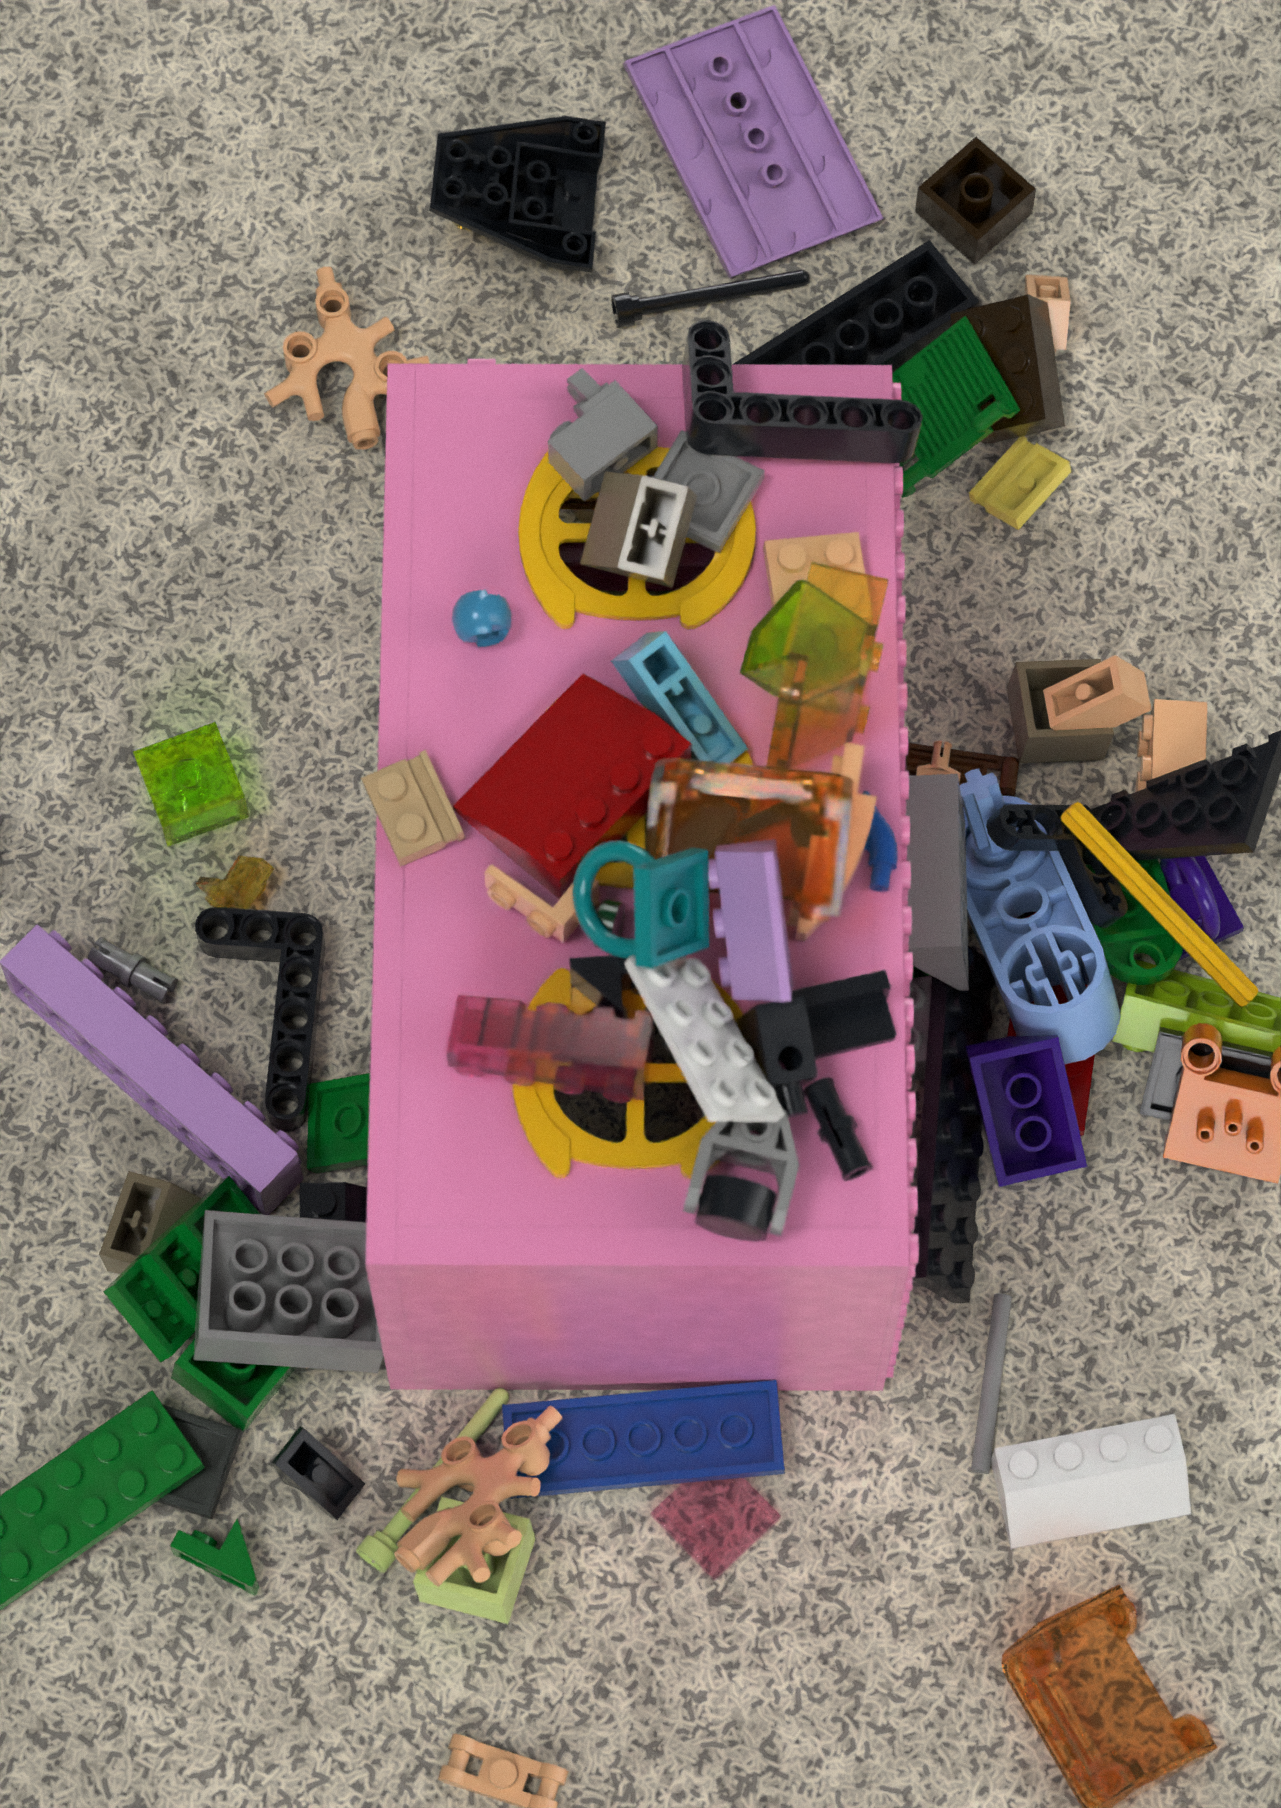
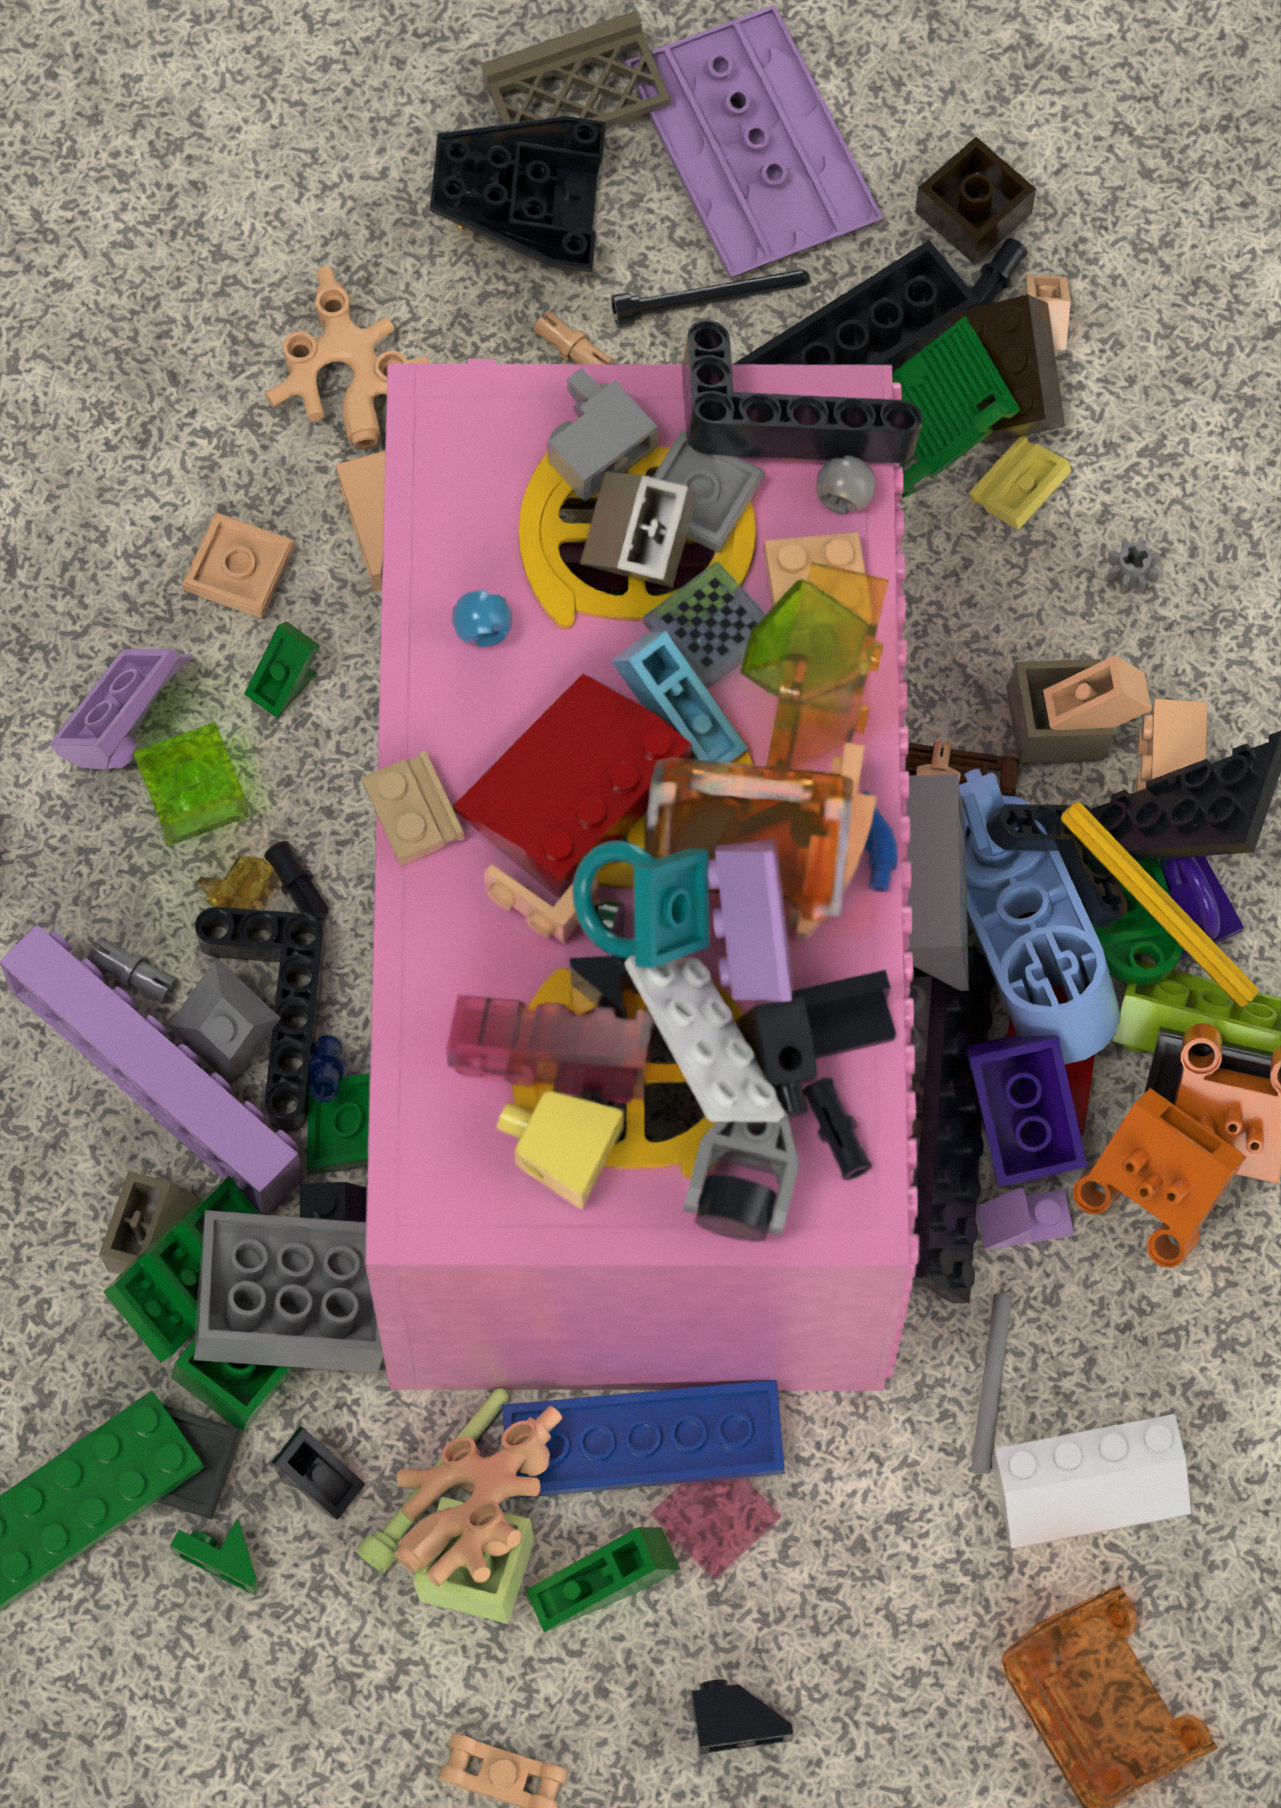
none -> lavender slope [49,649,193,769]
none -> light grey slope [168,959,280,1085]
none -> light nougat plate [182,512,295,619]
none -> green slope [244,621,320,718]
none -> black axle [264,841,329,921]
none -> clear blue pin [308,1035,344,1102]
none -> light nougat slope [336,451,385,592]
none -> dark tan fence [481,11,671,127]
none -> light yellow torso [497,1091,623,1209]
none -> green slope [526,1527,680,1632]
none -> light nougat pin [533,311,615,364]
none -> clear light blue tile [643,561,779,689]
none -> black slope [691,1679,794,1754]
none -> light grey piece [816,455,876,514]
none -> black axle [971,238,1028,306]
none -> lavender slope [976,1187,1074,1250]
none -> orange piece [1072,1088,1247,1268]
none -> light grey gear [1107,539,1160,594]

